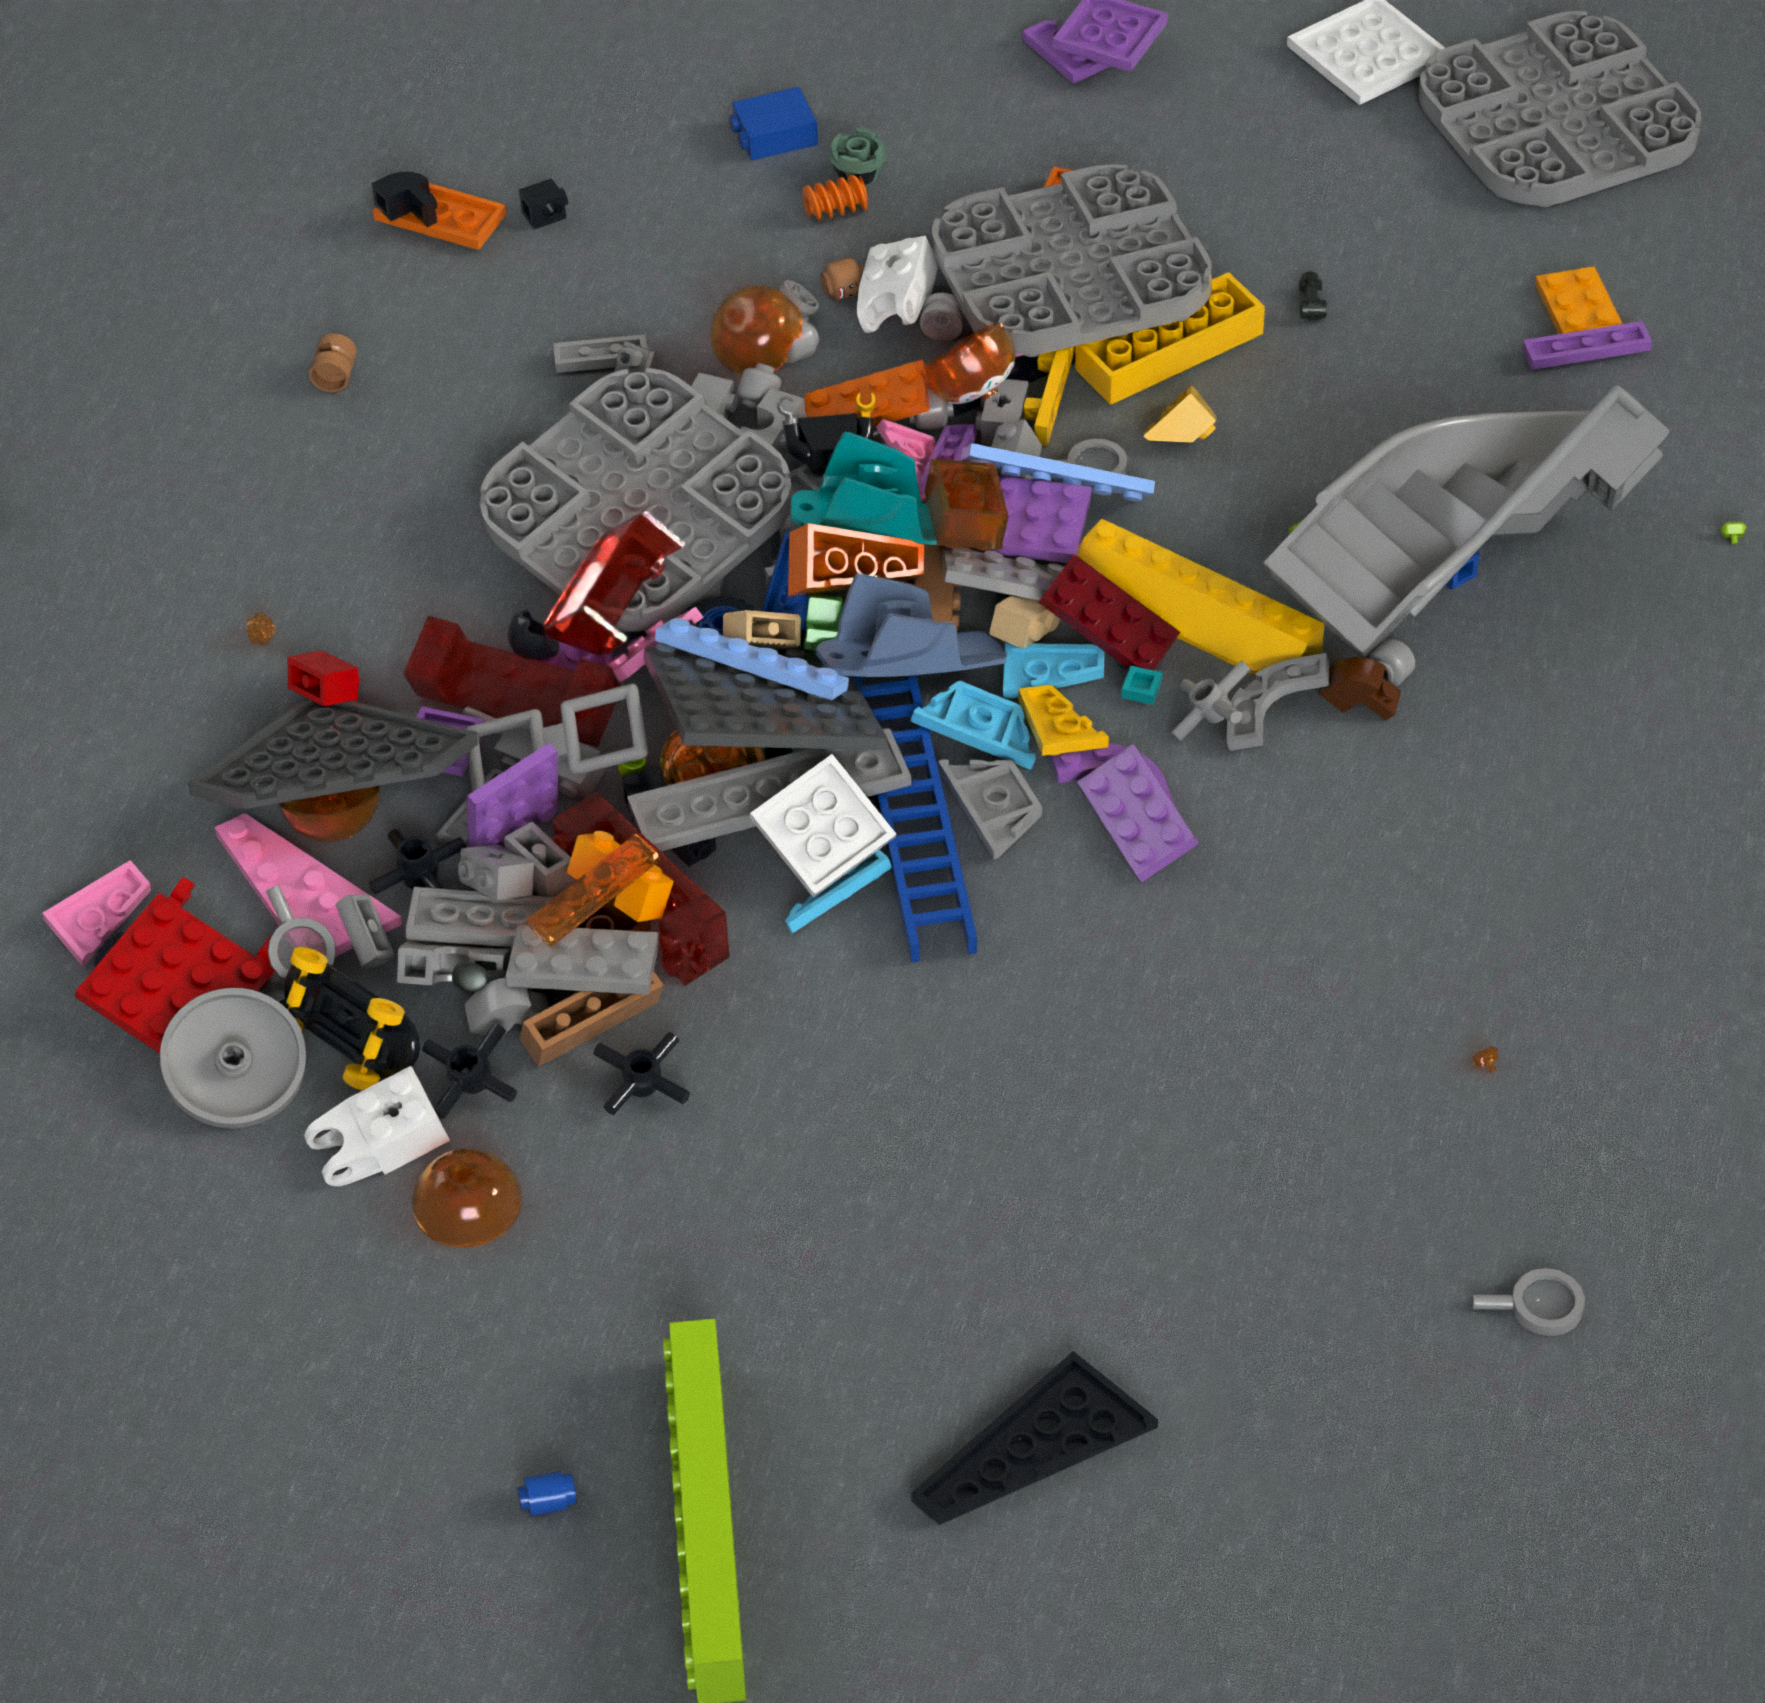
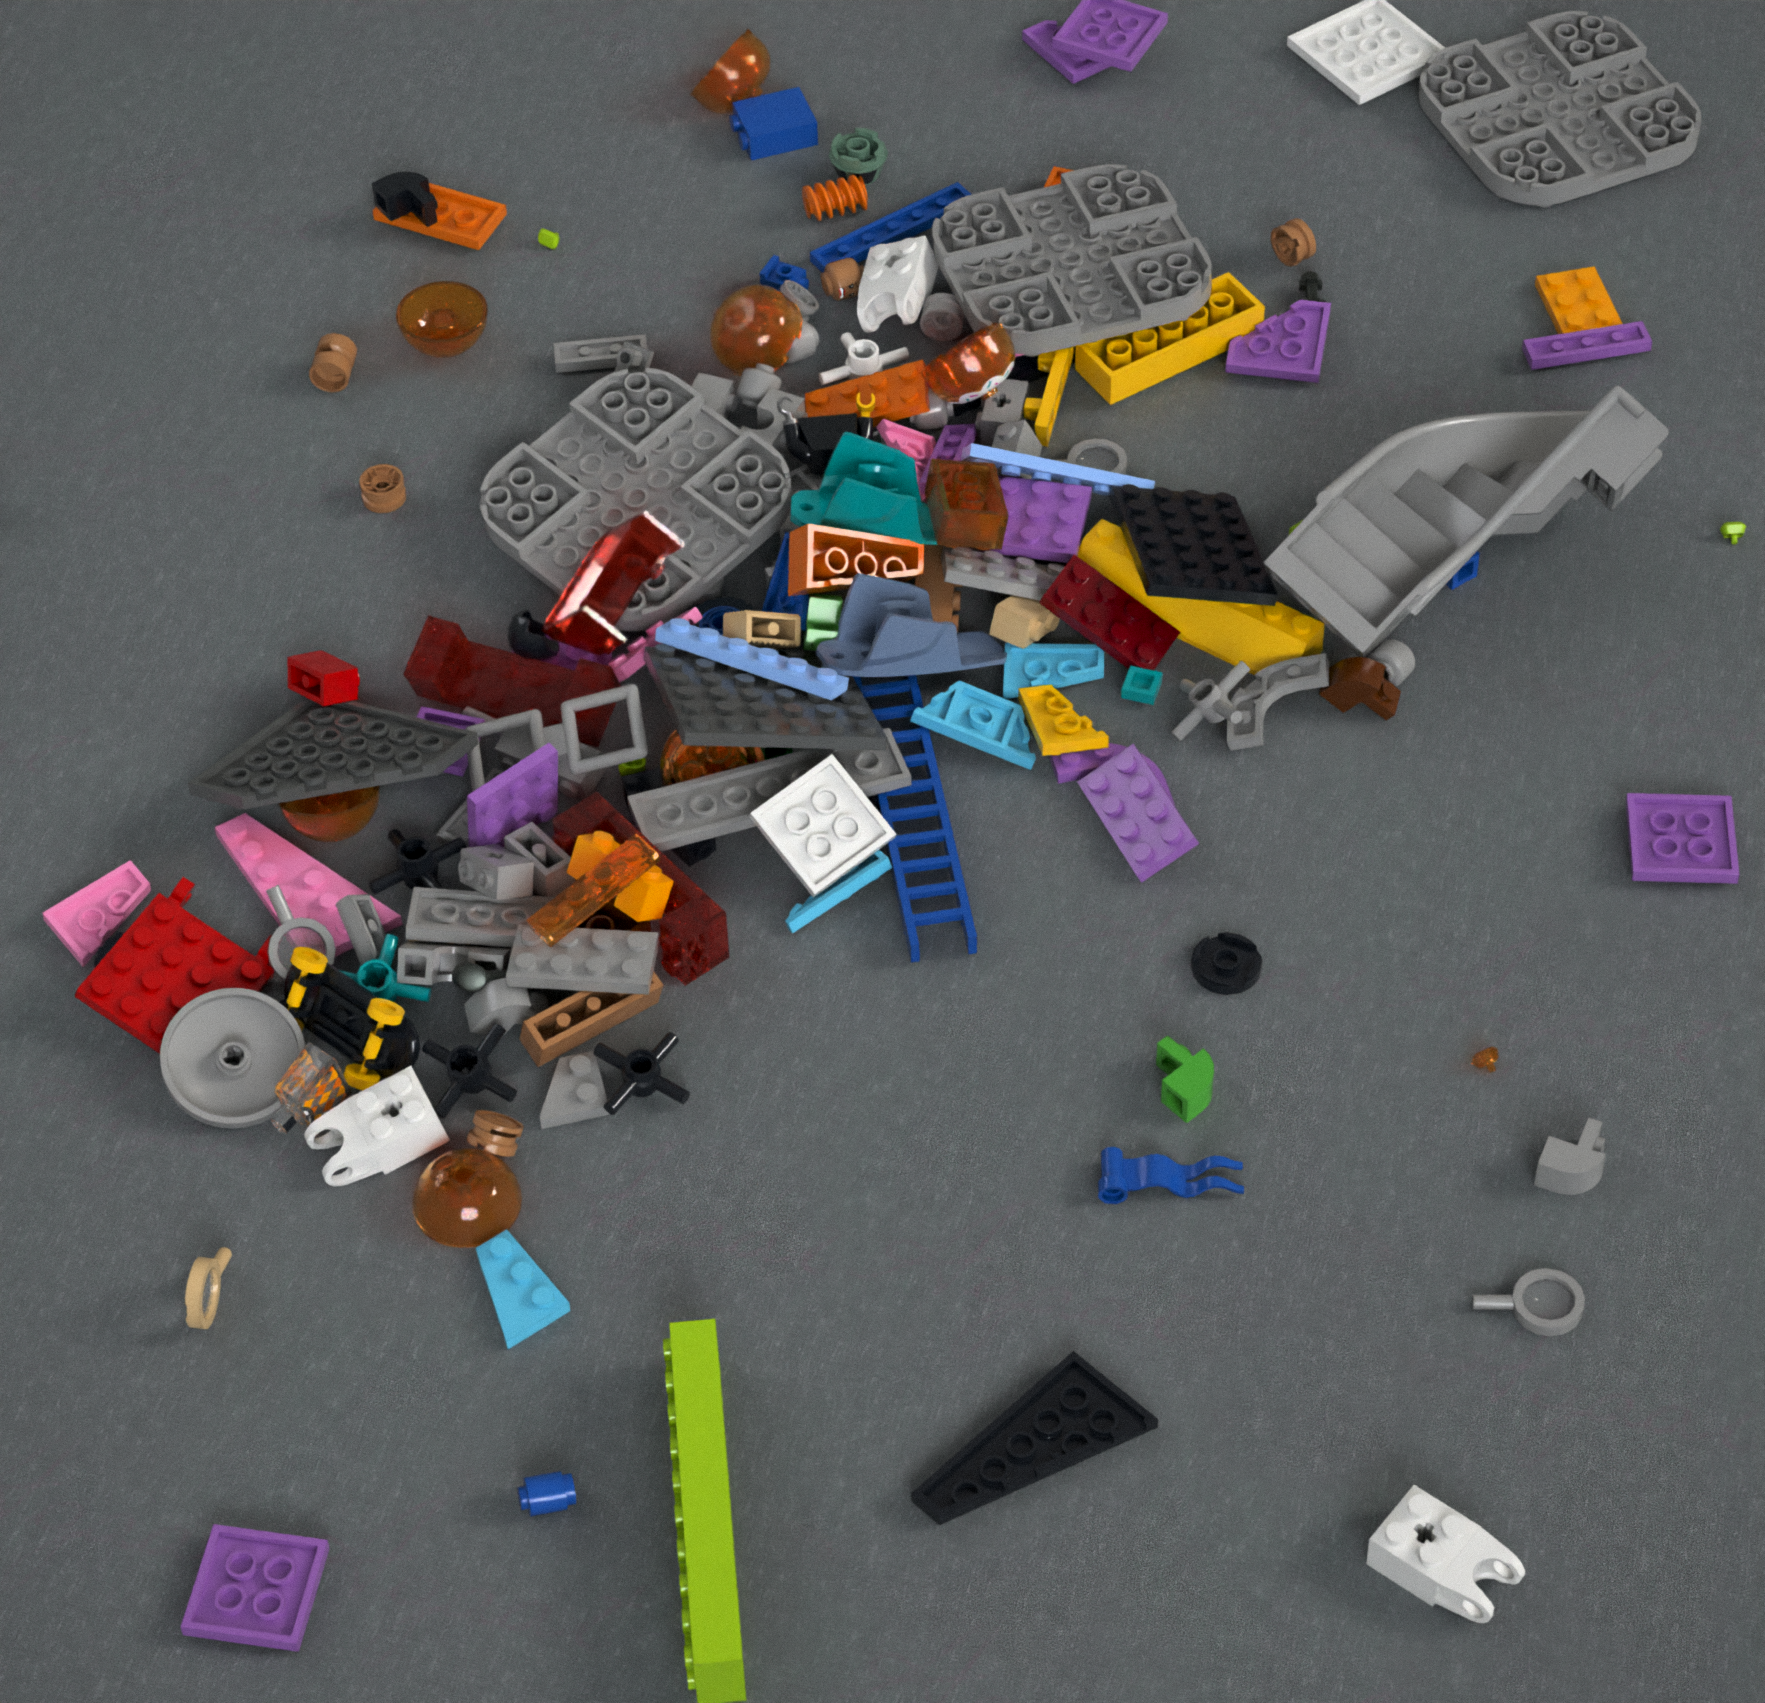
clear orange plate [247,612,274,645] -> none
black brick [519,178,568,230] -> none
light grey wing [938,759,1042,860] -> none
yellow slope [1144,385,1217,442] -> none
none -> medium lavender plate [180,1524,330,1652]
none -> tan piece [185,1247,232,1329]
none -> clear torso [270,1042,352,1134]
none -> teal bar [339,934,432,1002]
none -> medium nougat wheel [359,464,406,513]
none -> clear orange piece [396,281,488,358]
none -> medium nougat wheel [466,1110,524,1157]
none -> medium azure wing [476,1229,570,1349]
none -> lime rock [538,228,560,250]
none -> light grey wing [539,1051,610,1129]
none -> clear orange cylinder [690,29,771,114]
none -> blue brick [759,255,809,299]
none -> blue plate [810,182,972,272]
none -> white bar [819,332,909,385]
none -> blue flag [1098,1147,1244,1204]
none -> black plate [1109,484,1278,606]
none -> bright green brick [1156,1035,1214,1123]
none -> black tile [1191,932,1262,995]
none -> medium lavender plate [1225,300,1331,383]
none -> medium nougat wheel [1270,218,1316,267]
none -> white brick [1366,1485,1525,1623]
none -> light grey brick [1534,1118,1606,1195]
none -> medium lavender plate [1625,793,1739,884]

